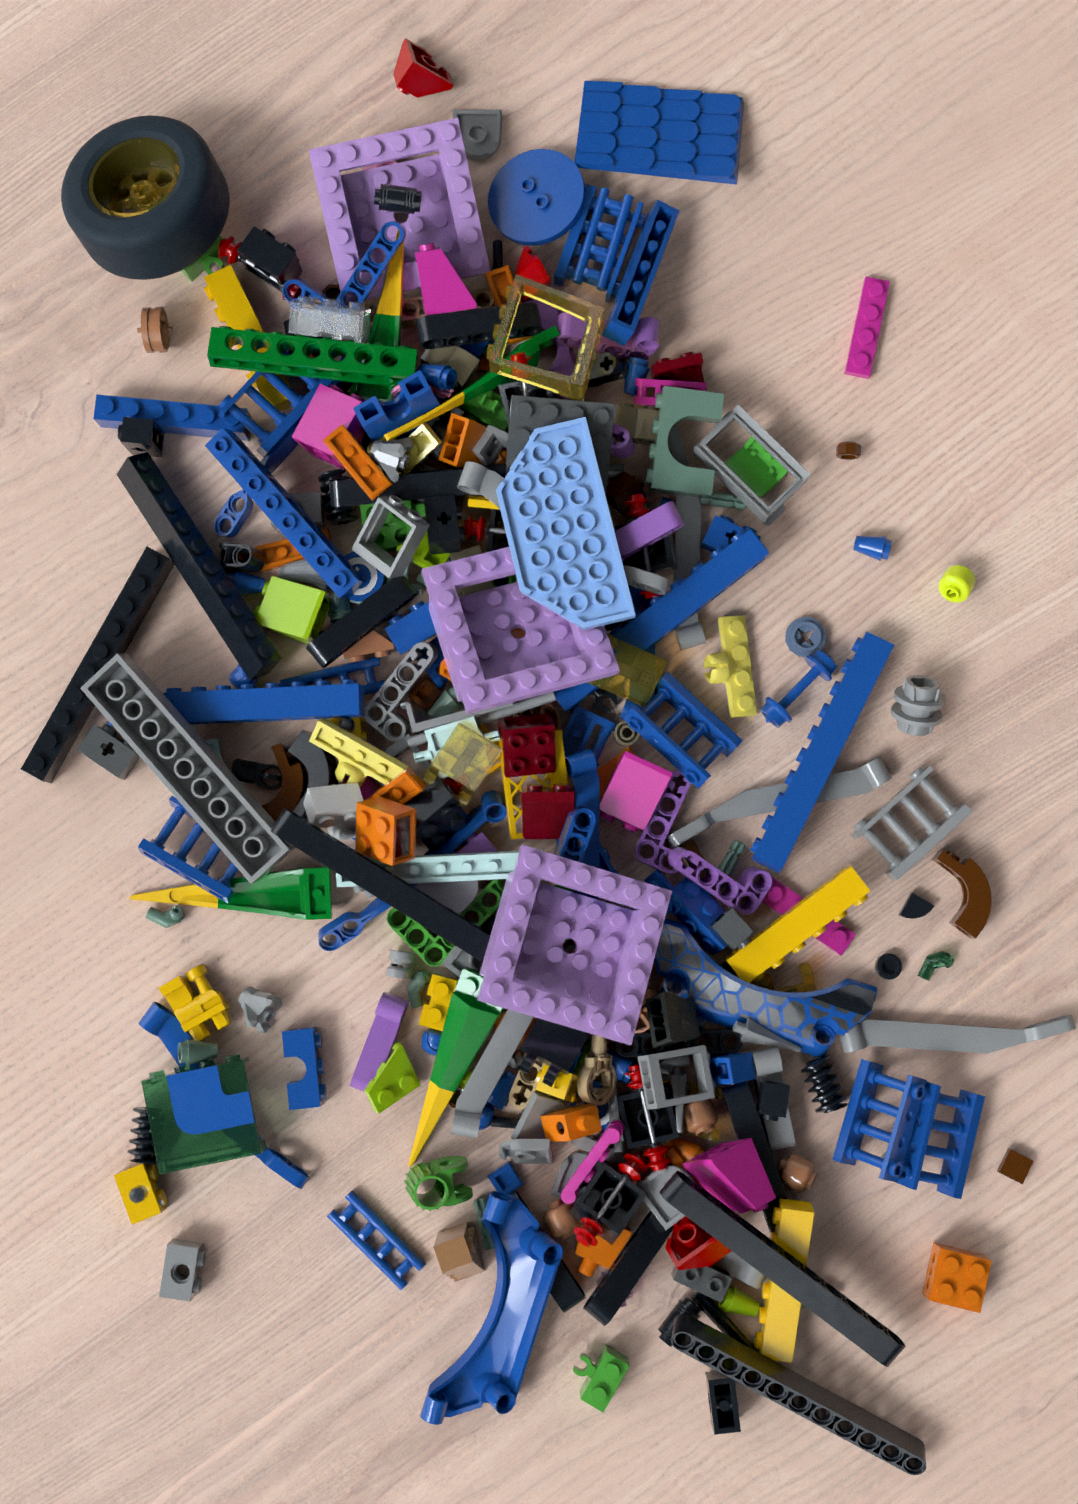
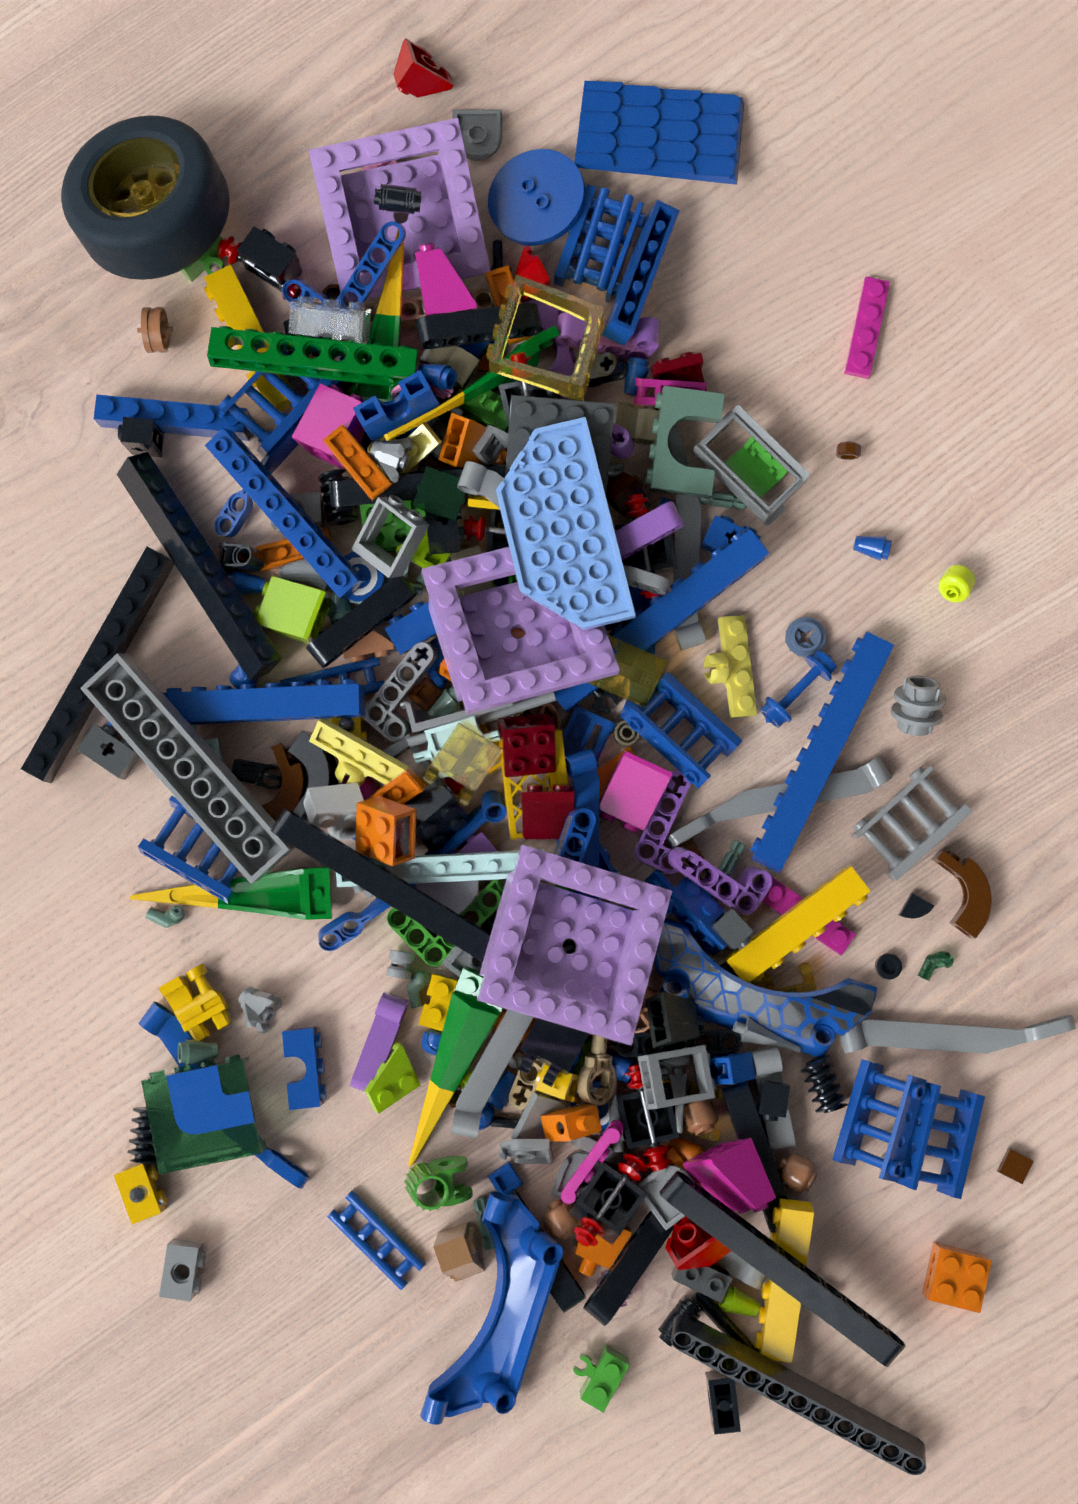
none -> clear green piece [413,467,466,521]

